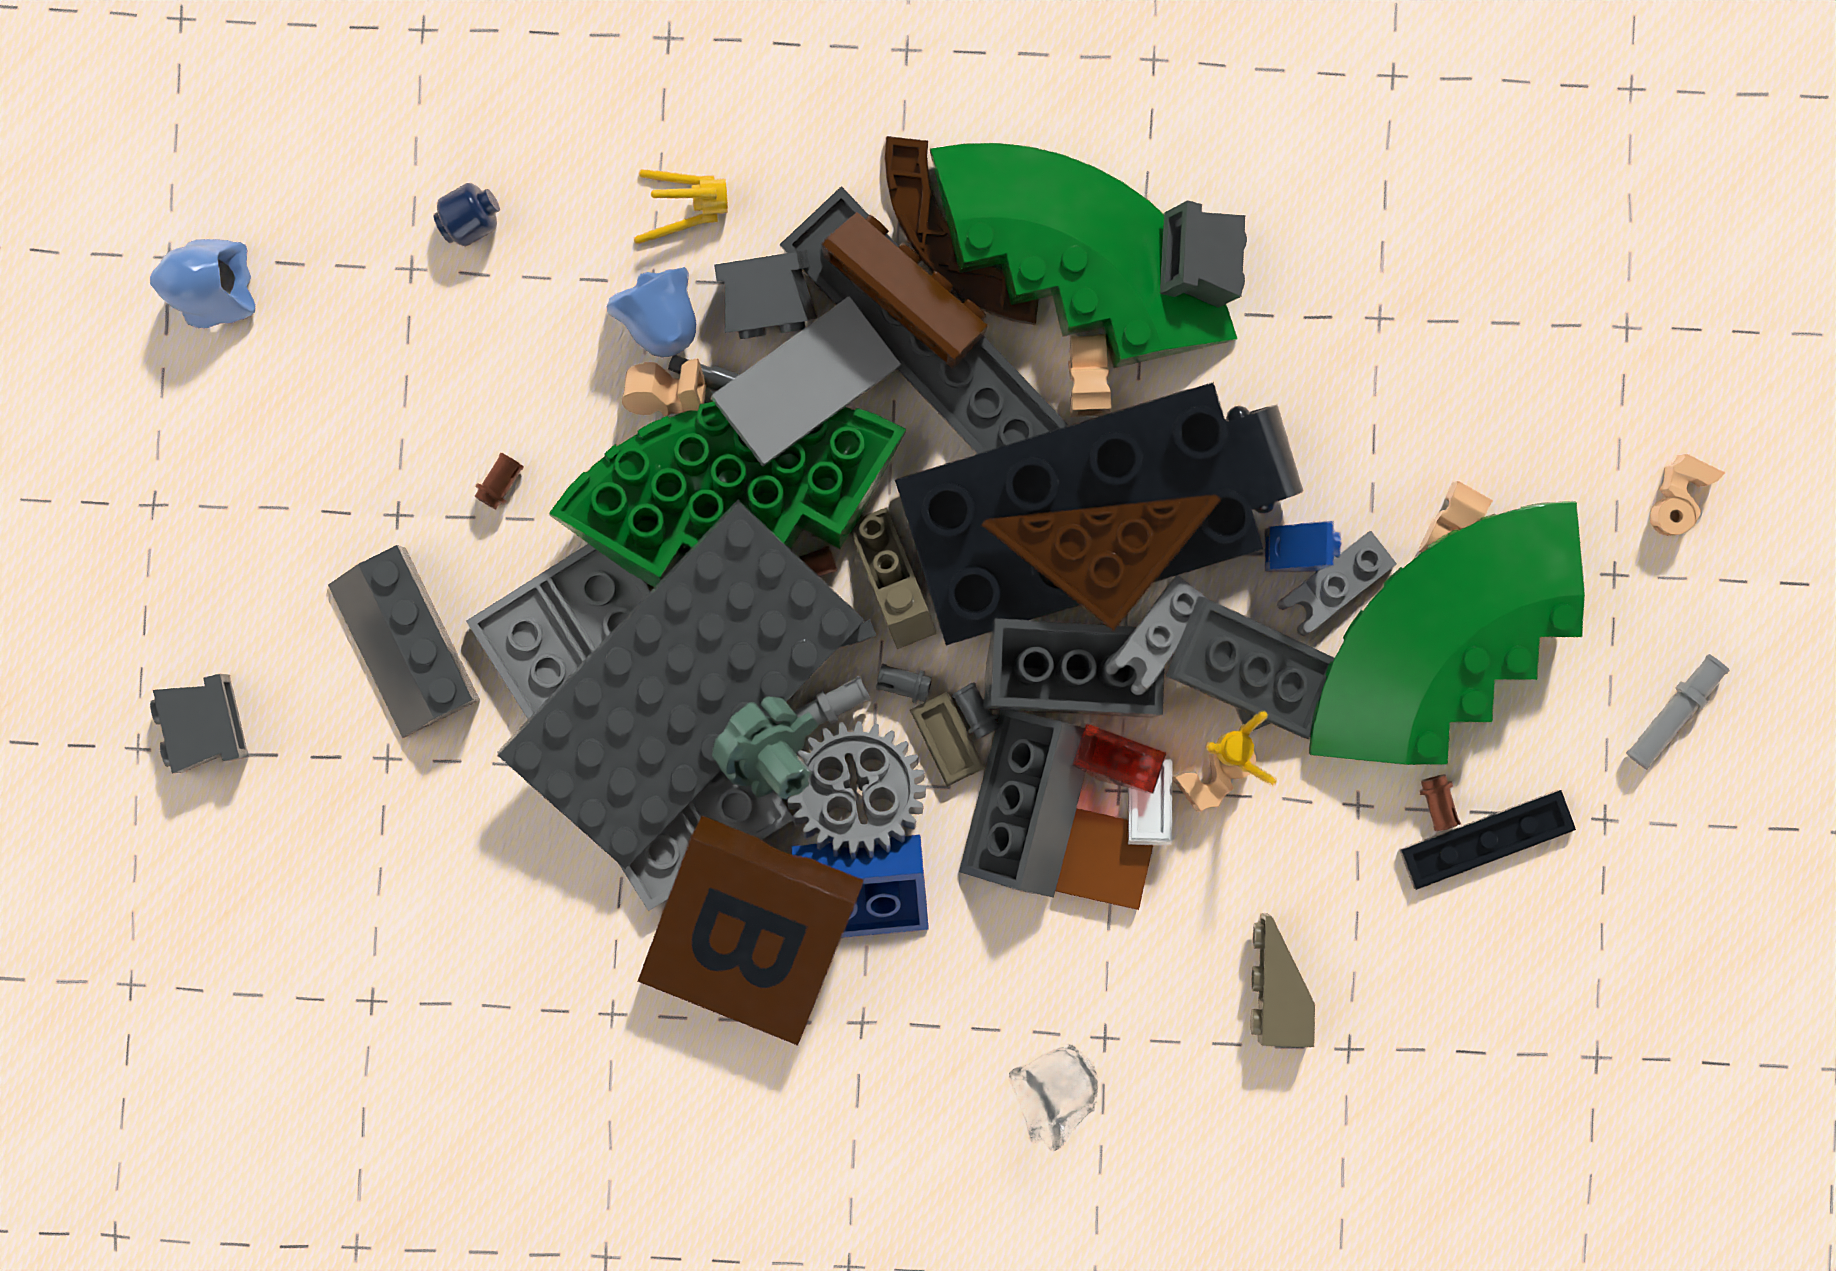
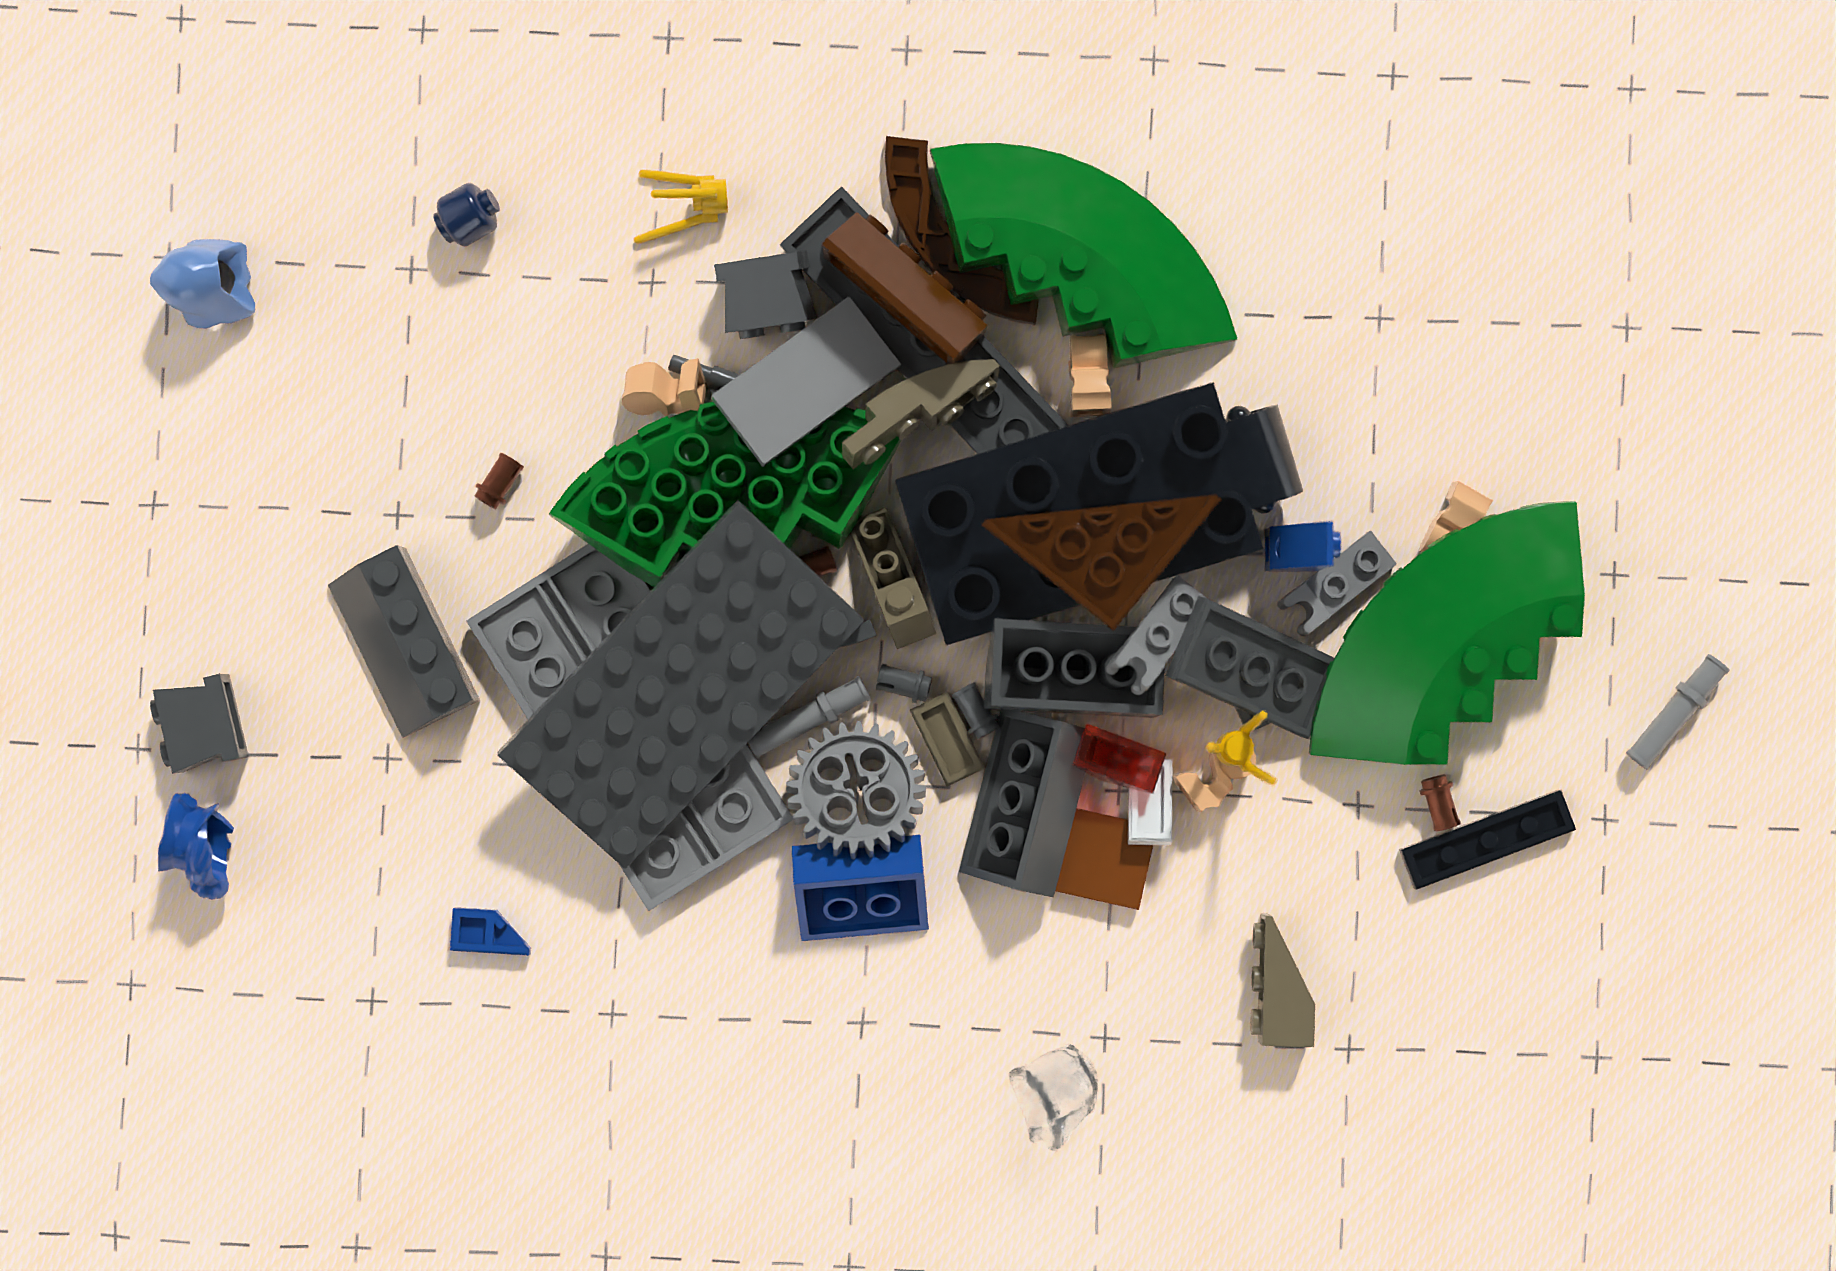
medium blue piece [606,267,697,358] -> none
reddish brown tile [637,816,864,1046] -> none
sand green piece [712,696,818,799] -> none
dark grey hips [1160,200,1247,308] -> none
light nougat leg [1650,454,1725,536] -> none
none -> blue piece [157,793,234,900]
none -> blue tile [450,907,531,956]
none -> dark tan slope [842,359,1000,469]

